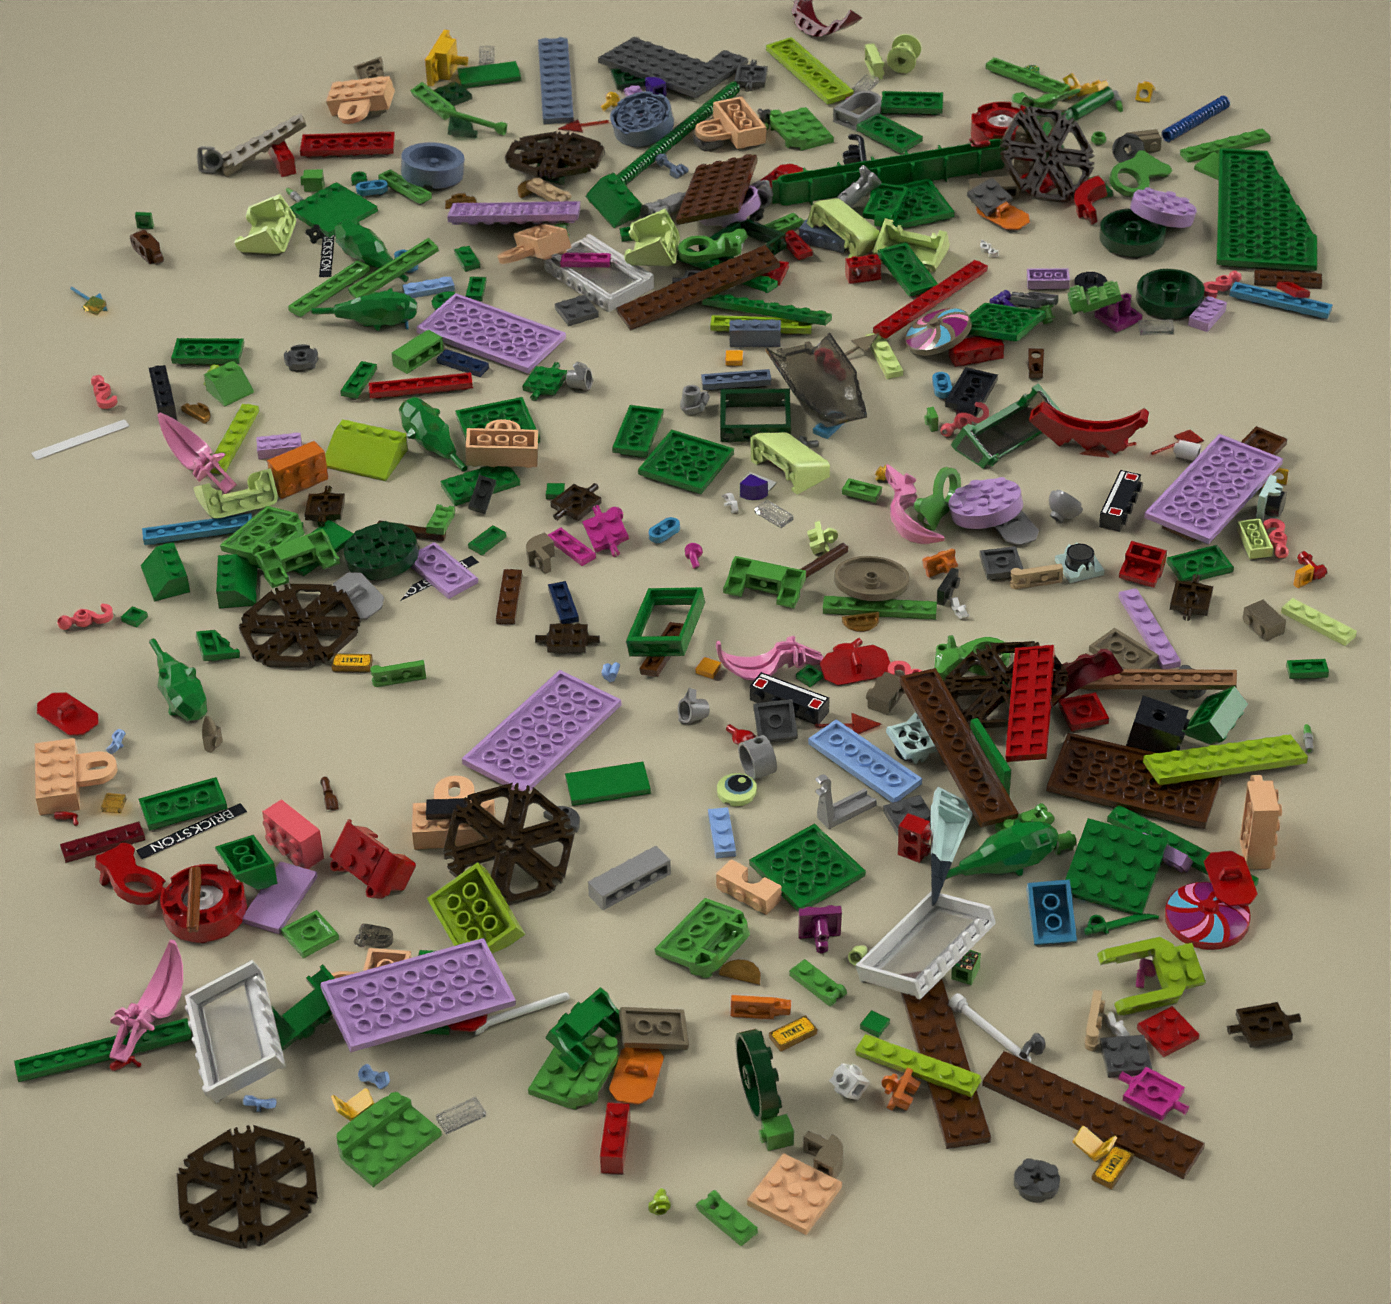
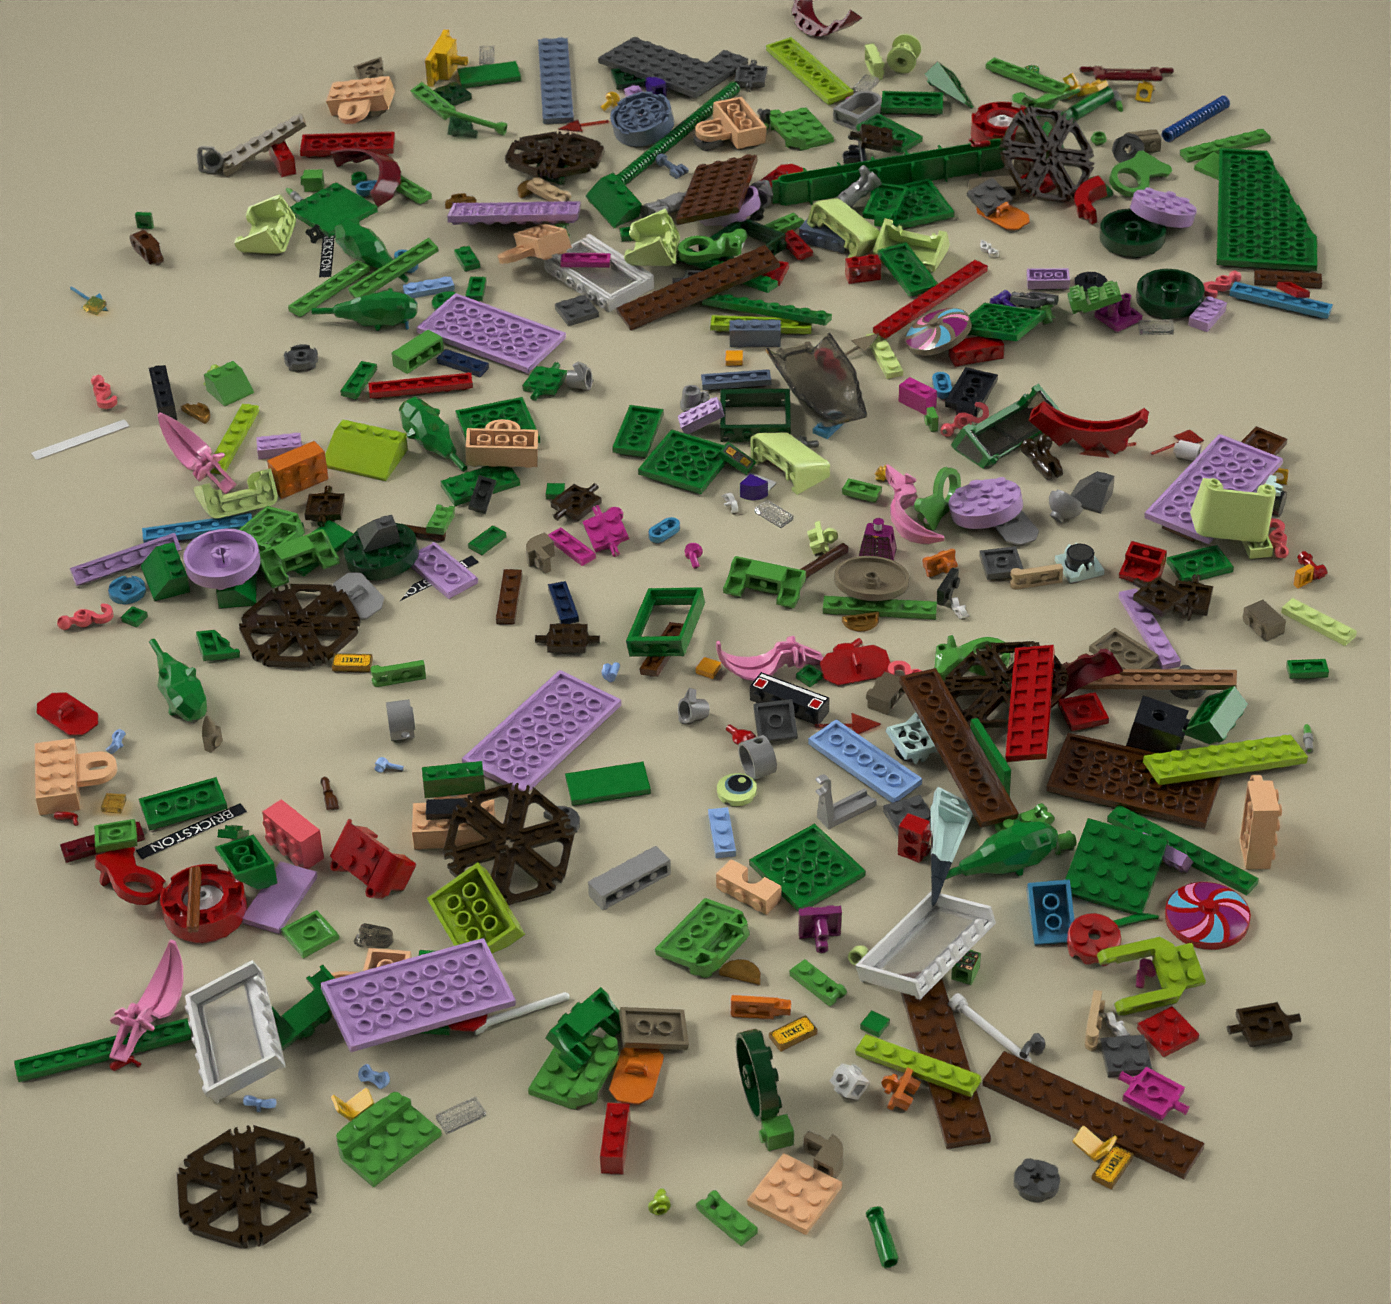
green plate [171,338,244,365] -> none
sand blue brick [401,142,465,188] -> none
reddish brown leg [1028,348,1044,378] -> none
black brick [1099,470,1143,532] -> none
red shield [1204,851,1258,906] -> none
none -> lavender plate [70,533,181,586]
none -> bright green tile [94,819,138,853]
none -> dark azure tile [108,576,146,604]
none -> lavender piece [183,529,261,590]
none -> green plate [217,825,249,839]
none -> dark red windscreen [330,148,401,207]
none -> dark grey slope [357,514,400,552]
none -> light blue hand [374,757,404,773]
none -> light grey piece [386,699,416,741]
none -> green slope [422,761,485,799]
none -> lavender piece [678,397,724,434]
none -> tile [718,442,756,475]
none -> dark brown plate [849,124,903,153]
none -> magenta torso [859,518,897,560]
none -> green piece [865,1206,899,1269]
none -> dark pink brick [898,377,937,415]
none -> wedge [925,61,974,109]
none -> dark brown piece [1020,435,1063,480]
none -> red plate [1067,913,1121,966]
none -> dark grey slope [1071,471,1115,514]
none -> dark red piece [1079,66,1174,82]
none -> dark brown plate [1133,576,1188,617]
none -> yellowish green windscreen [1190,478,1276,542]

